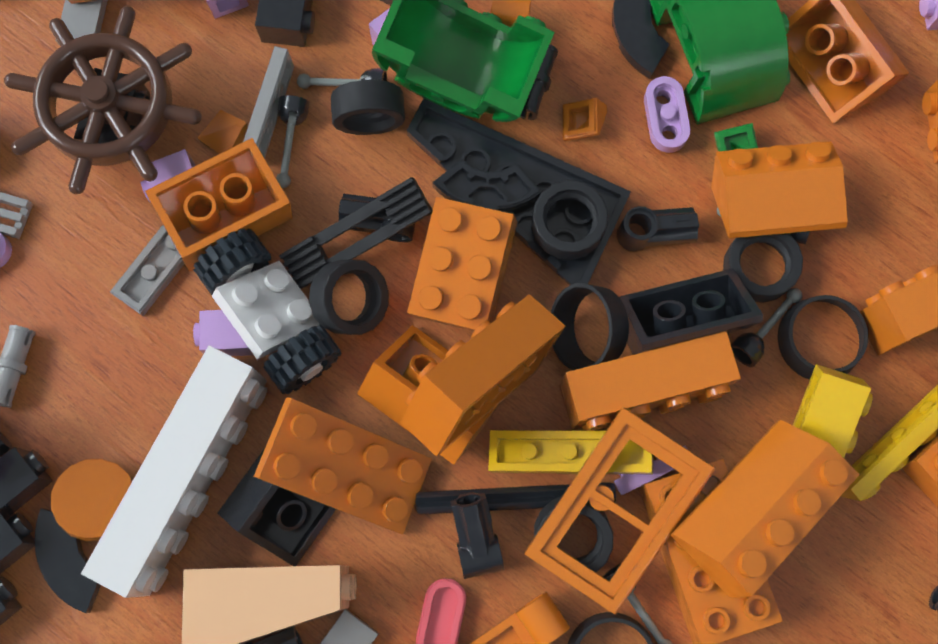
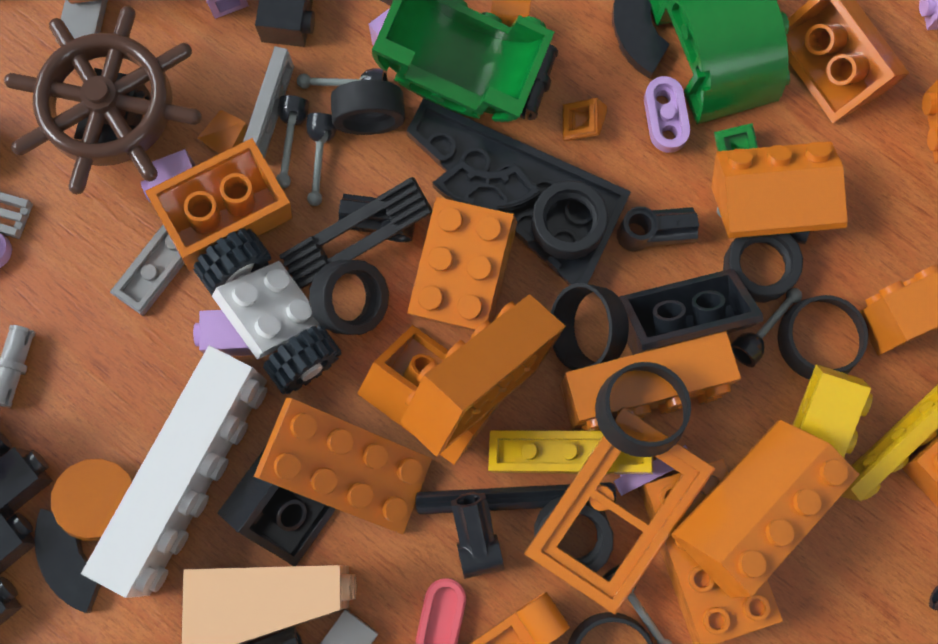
none -> hinge [306,113,337,206]
none -> black tyre [595,362,691,457]

